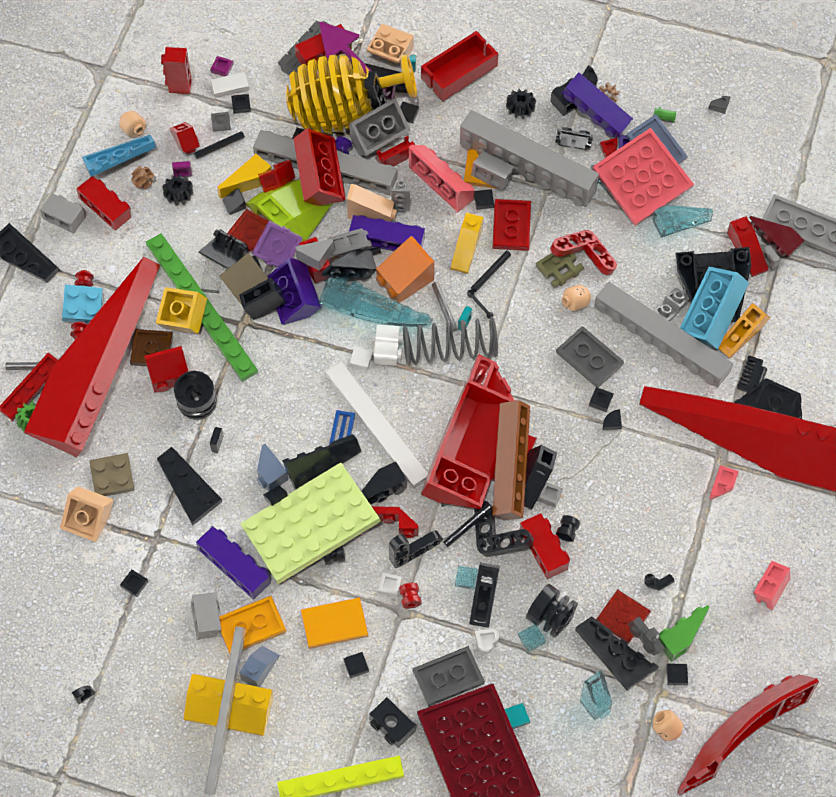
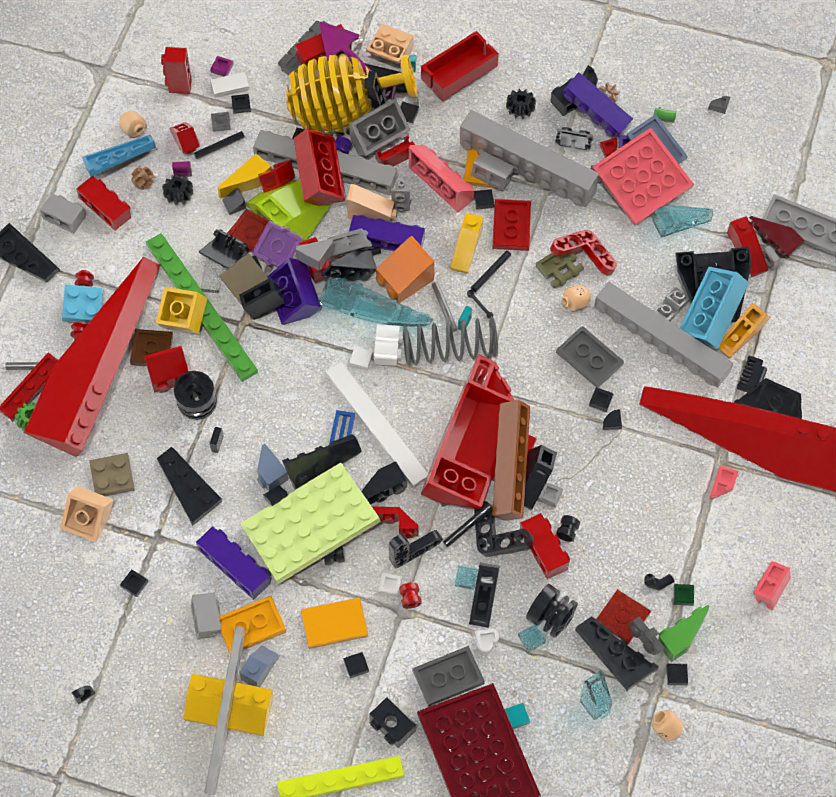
red slope [677,674,819,796] -> none
none -> dark green tile [673,584,694,606]

